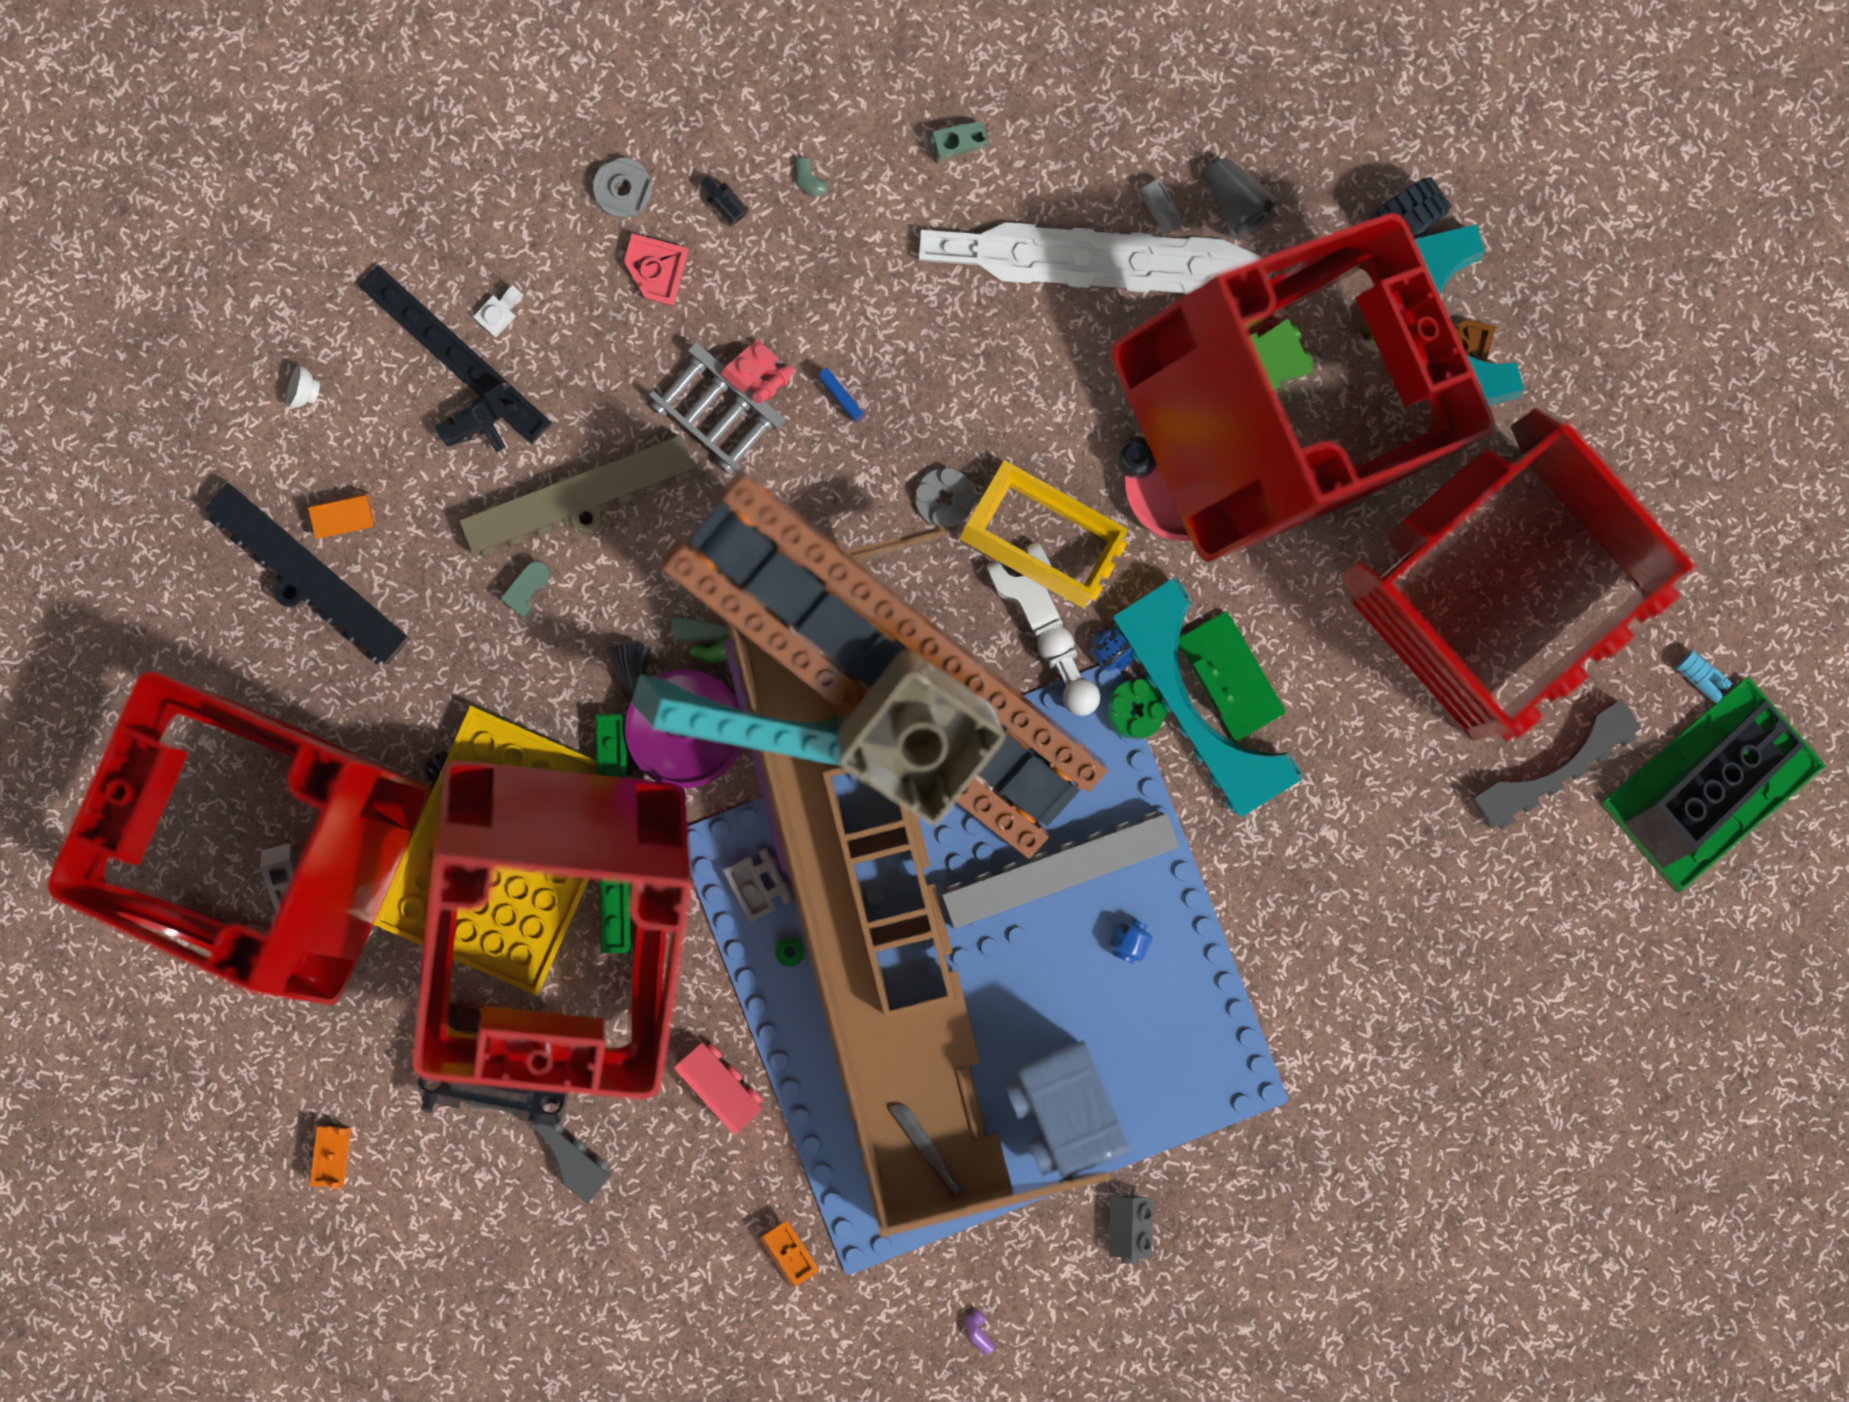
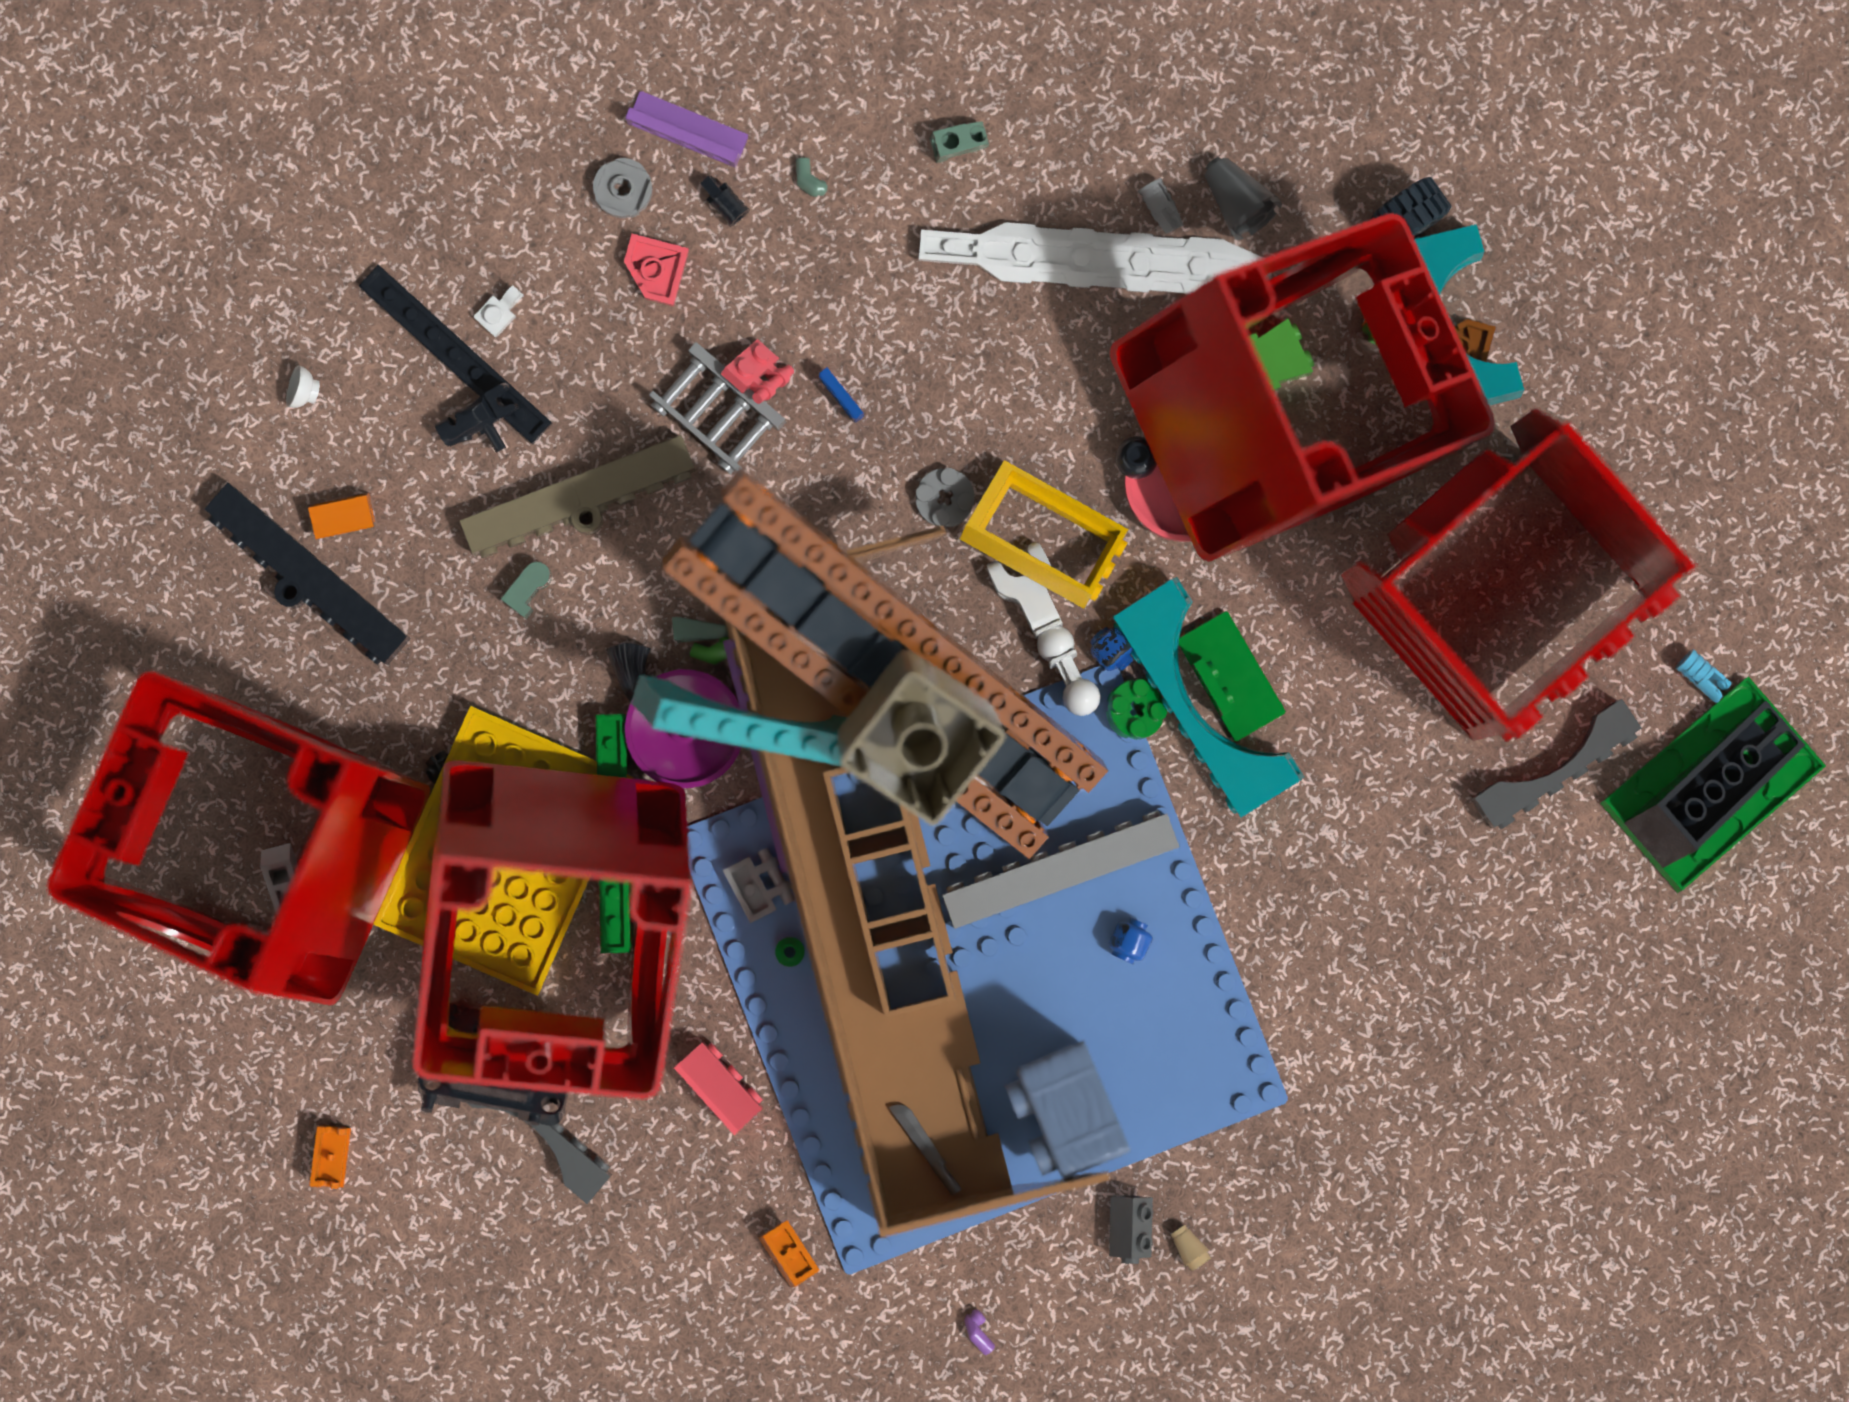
none -> medium lavender panel [625,92,748,168]
none -> tan cone [1171,1225,1211,1271]

